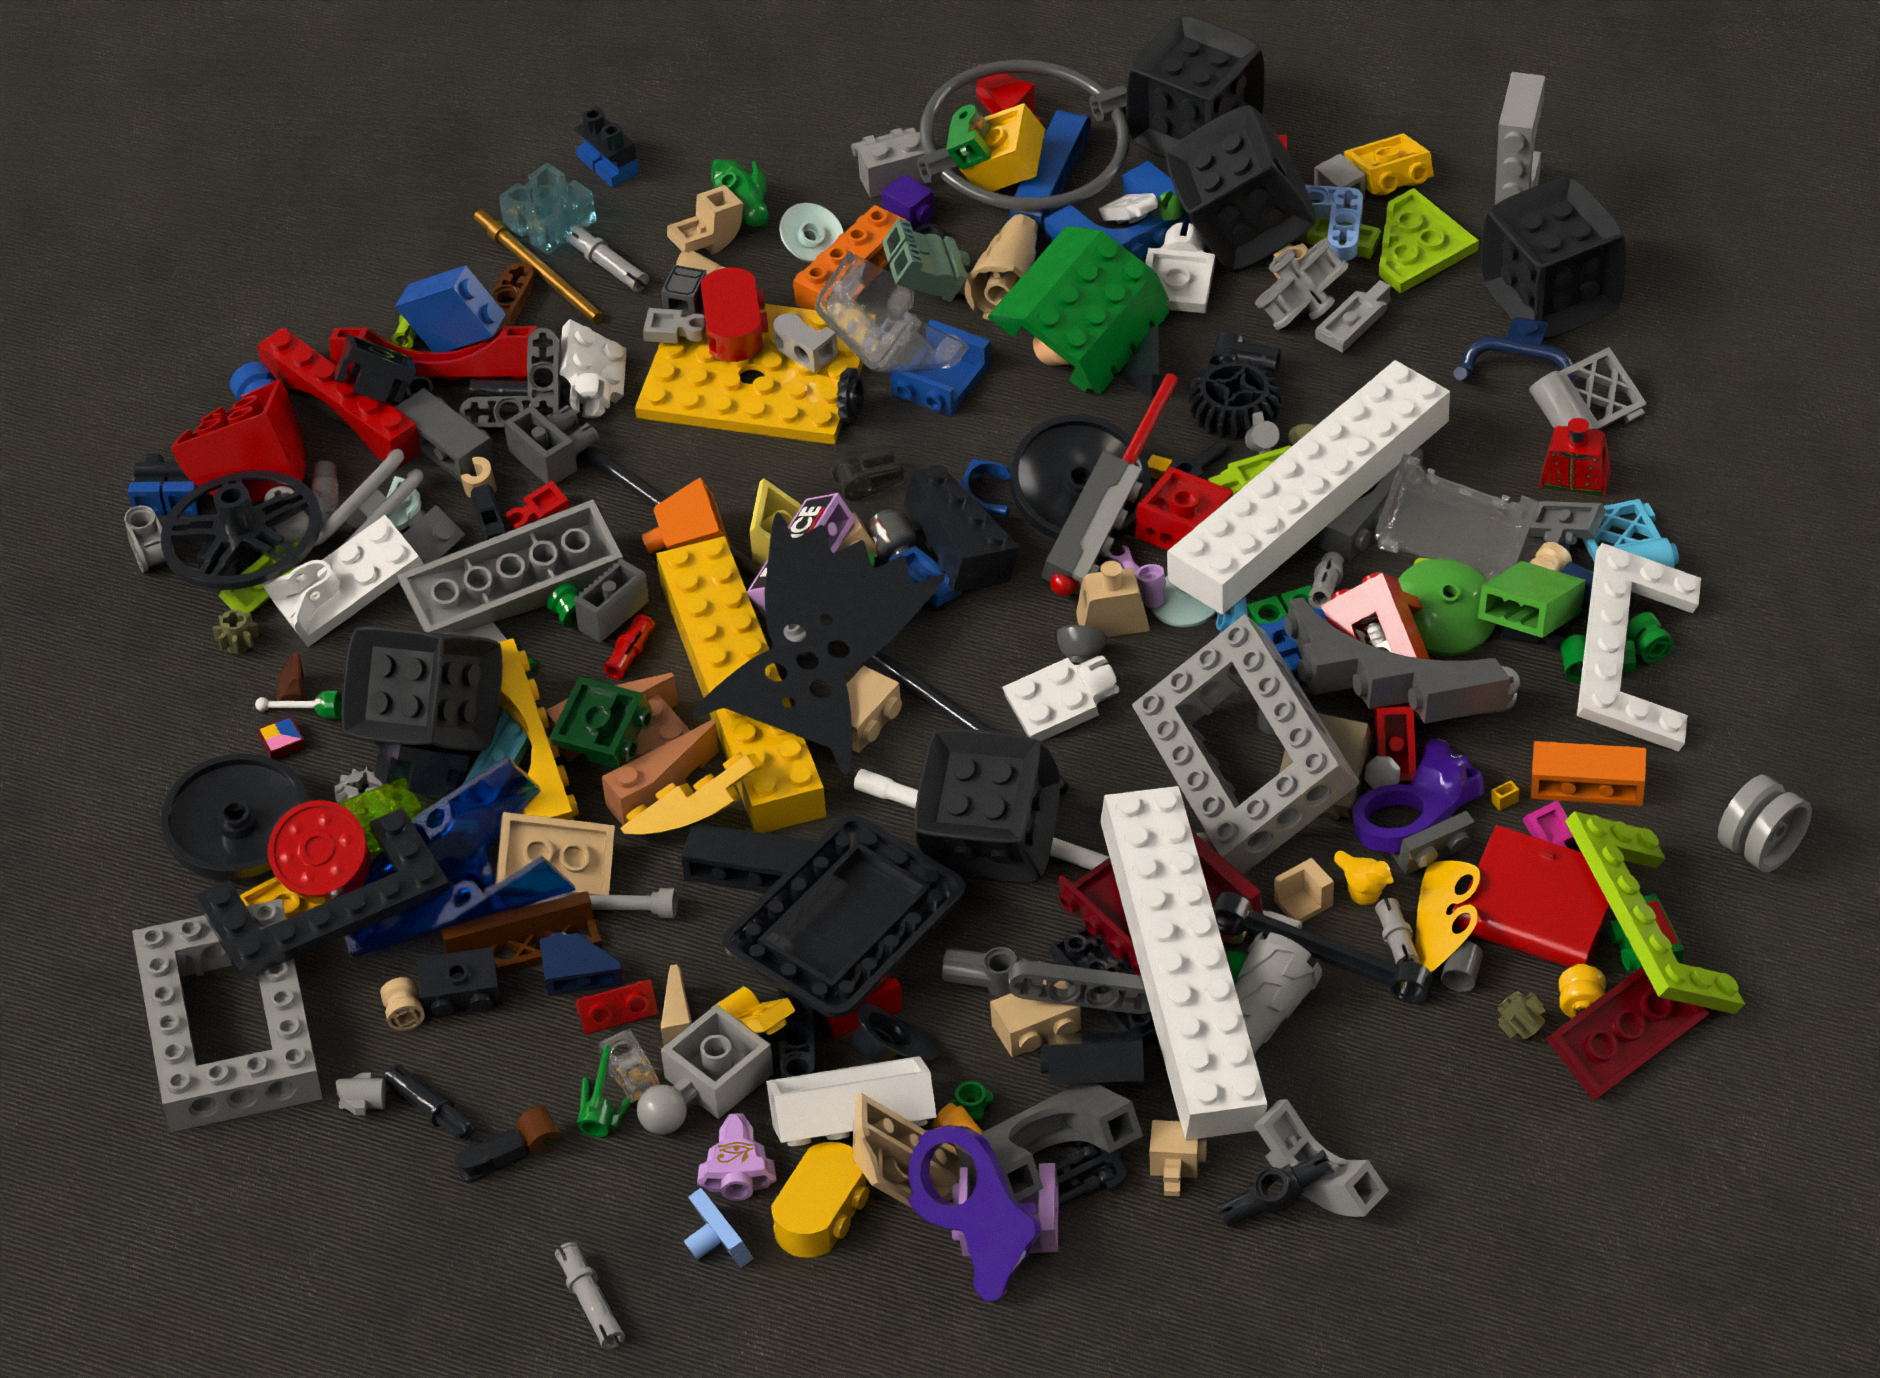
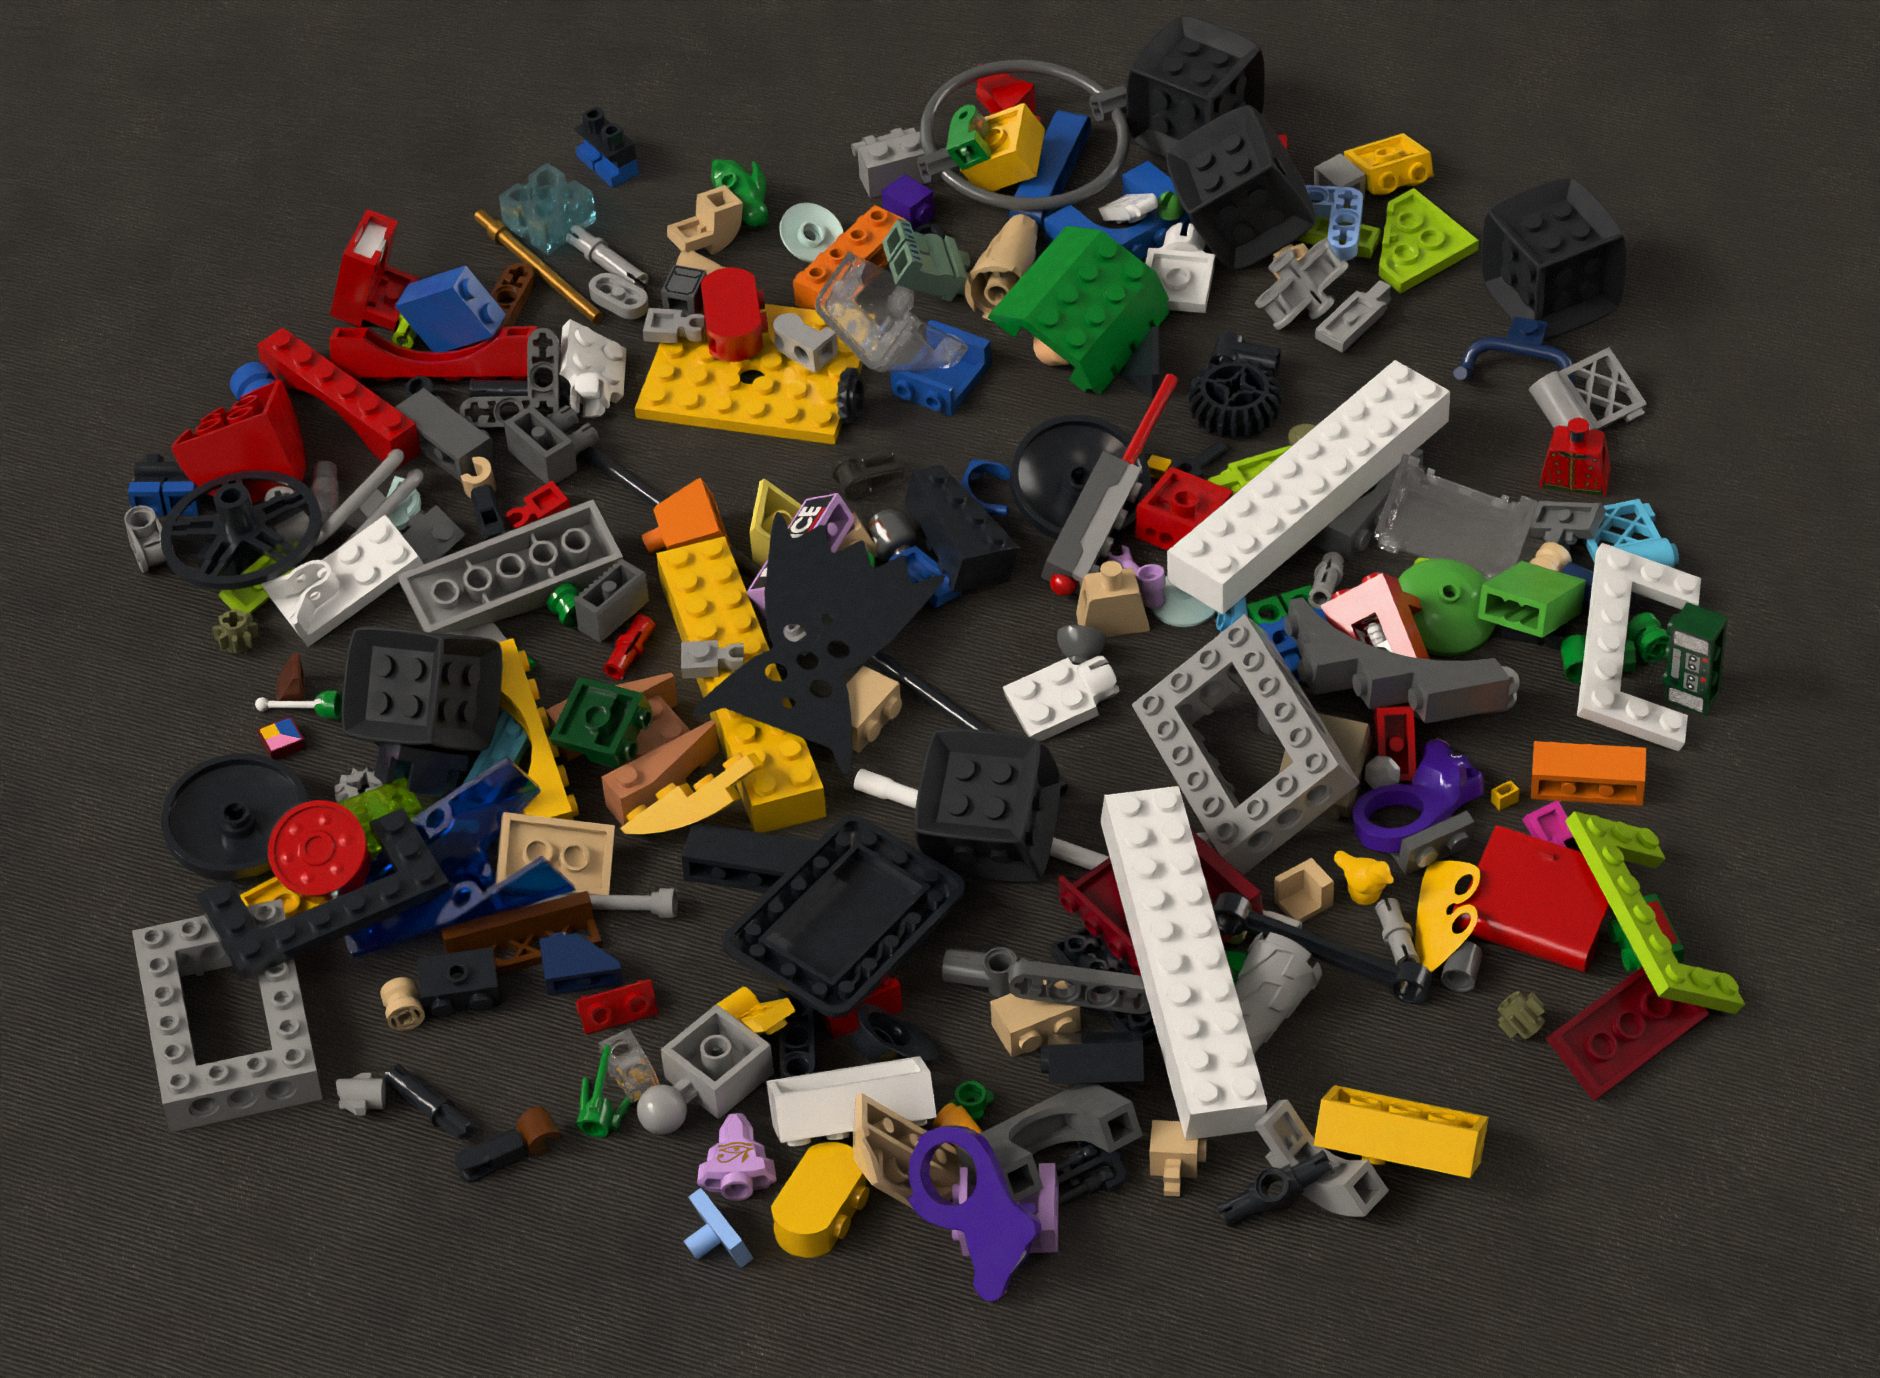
black panel [334,333,416,404] -> none
light grey pin [555,1242,625,1350] -> none
tan slope [661,964,692,1046] -> none
light grey piece [1245,412,1279,454] -> none
light grey arch [1495,72,1545,204] -> none
yellow piece [1558,964,1606,1018] -> none
light grey wheel [1717,774,1812,872] -> none
none -> red brick [329,209,419,331]
none -> light grey plate [589,273,649,320]
none -> light grey plate [681,640,744,679]
none -> yellow brick [1313,1085,1489,1178]
none -> brick [1662,602,1728,716]

